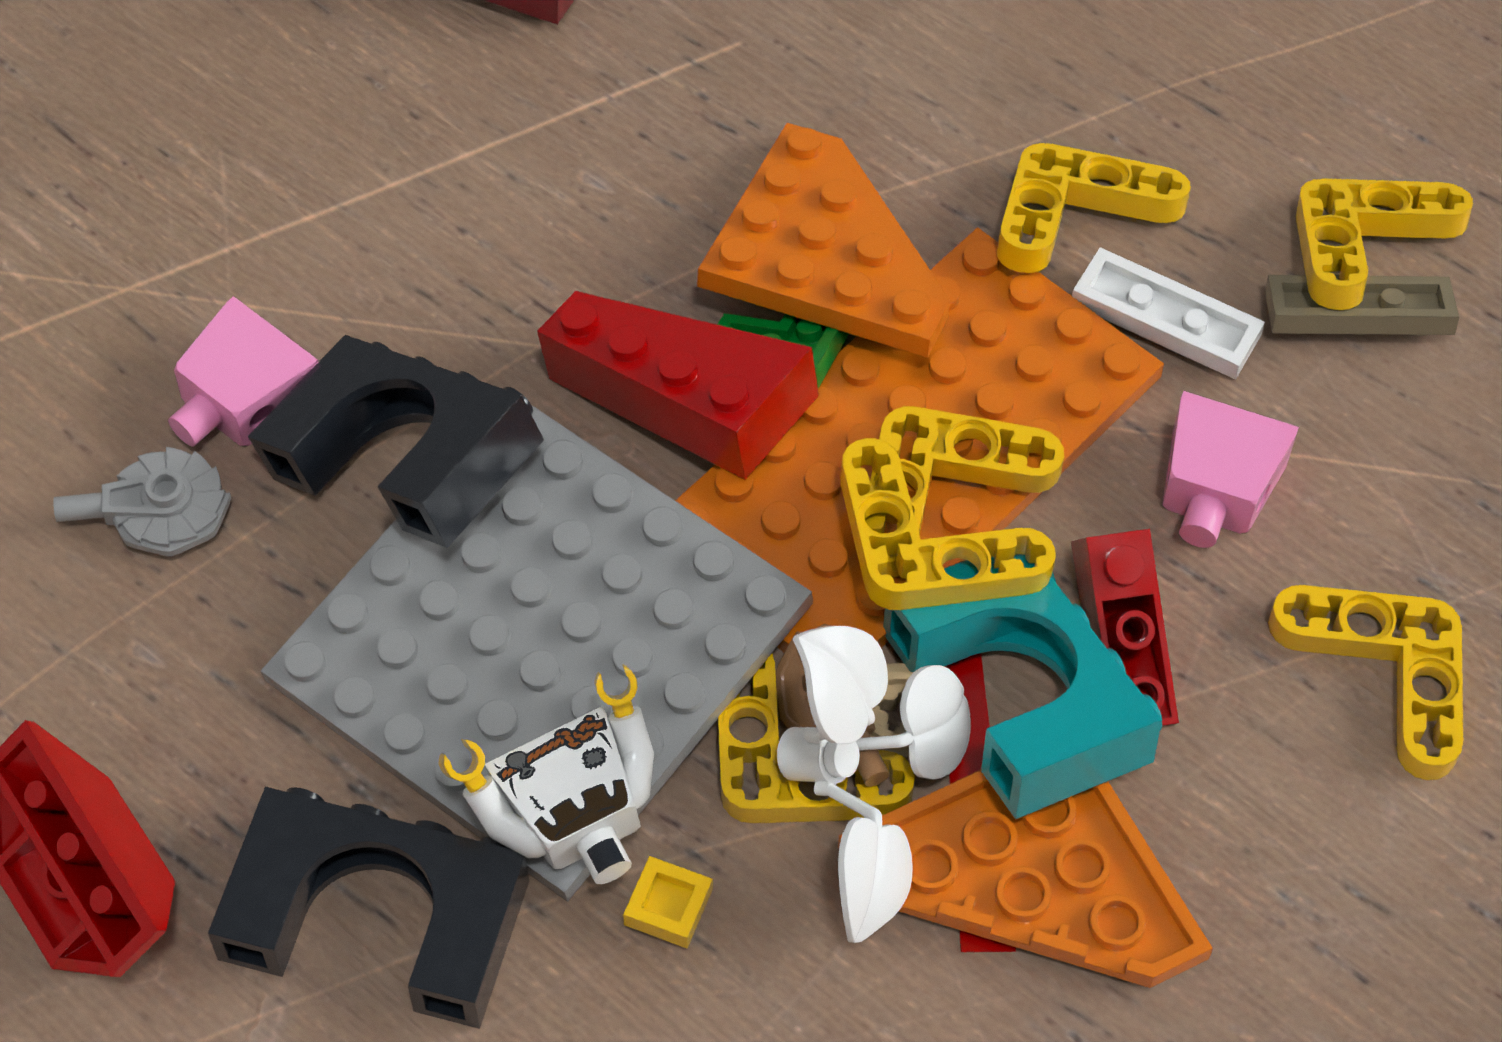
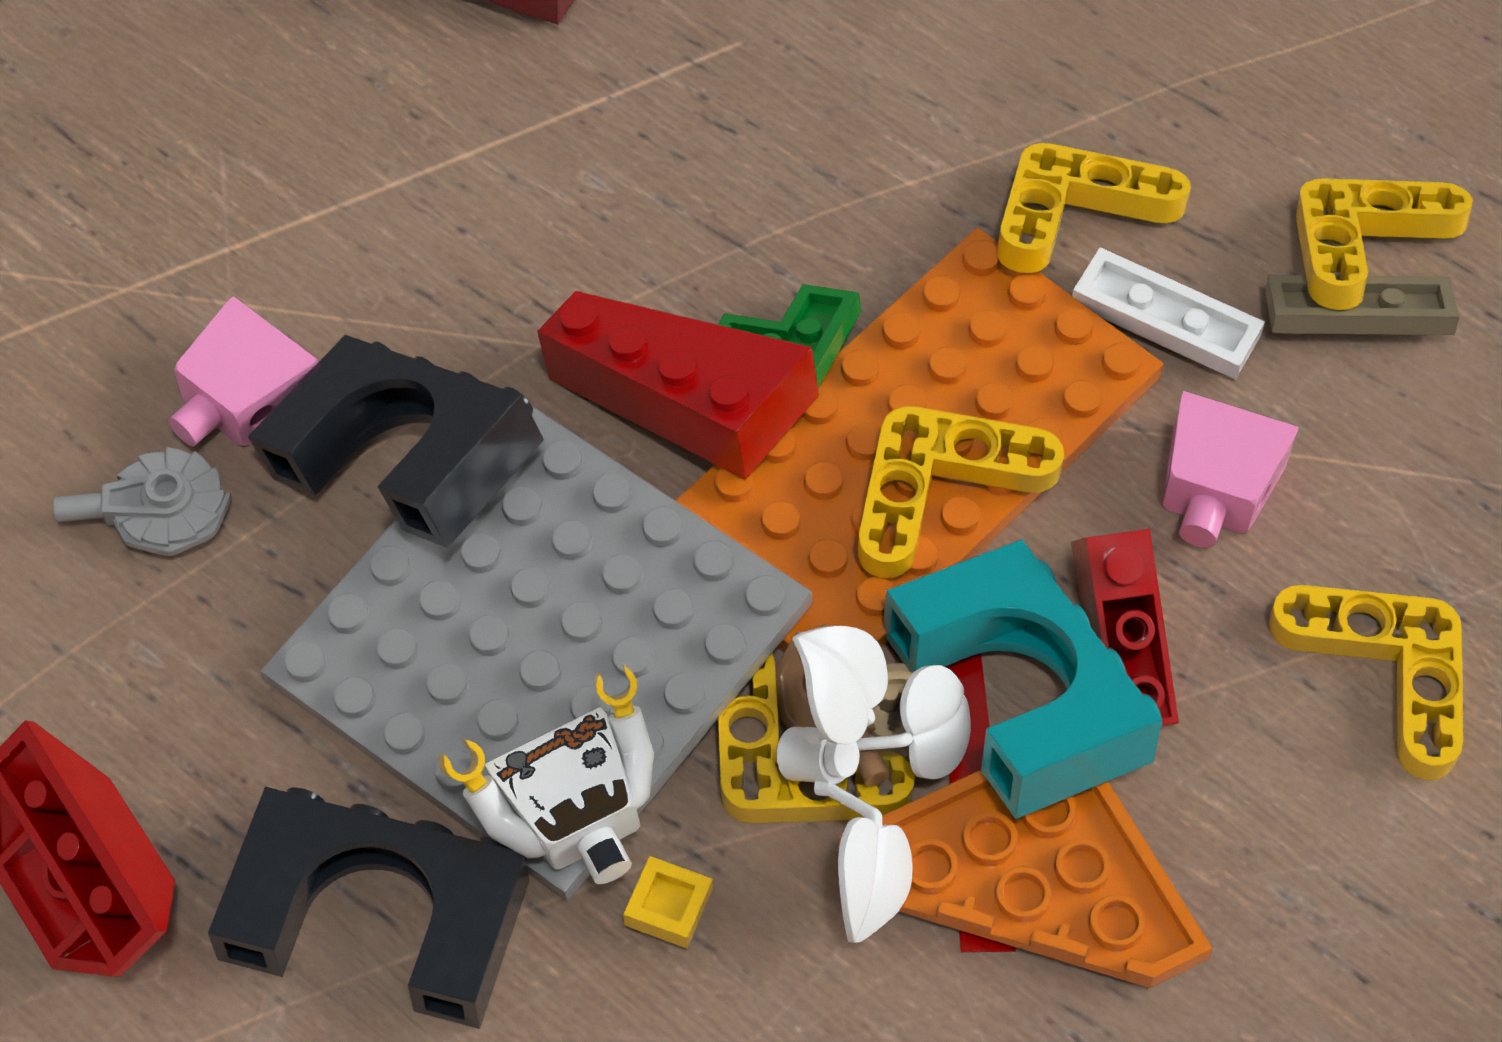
orange plate [697,123,950,358] -> none
yellow beam [840,438,1056,610] -> none

